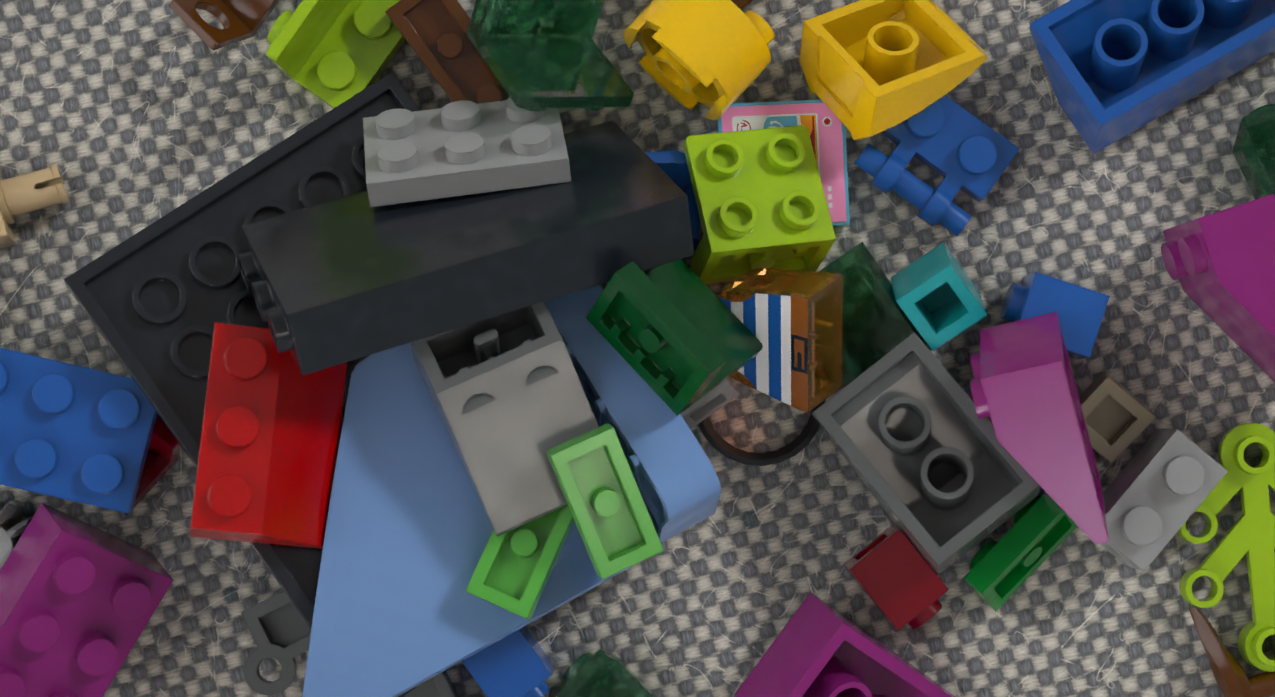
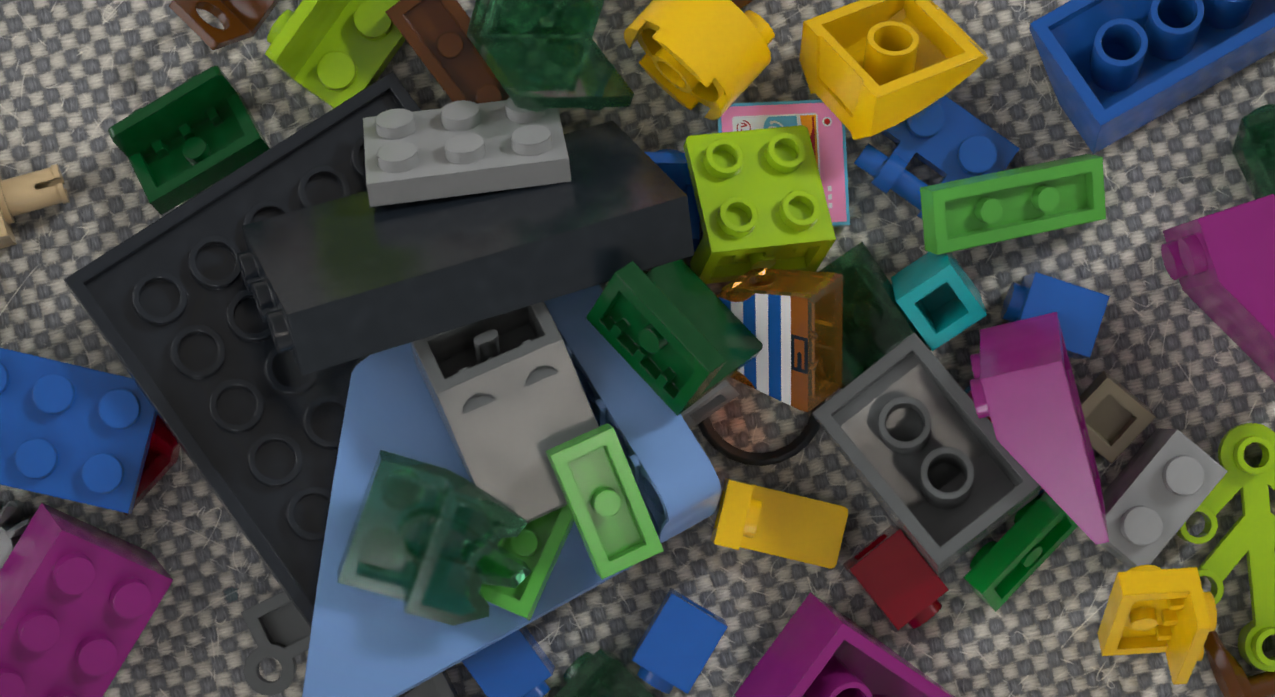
red slope [190,322,347,549] -> none
none -> dark green bracket [108,66,270,215]
none -> clear green plate [337,450,532,626]
none -> blue brick [632,588,728,694]
none -> yellow bracket [711,478,849,569]
none -> bright green plate [920,154,1106,255]
none -> yellow bracket [1097,565,1217,685]

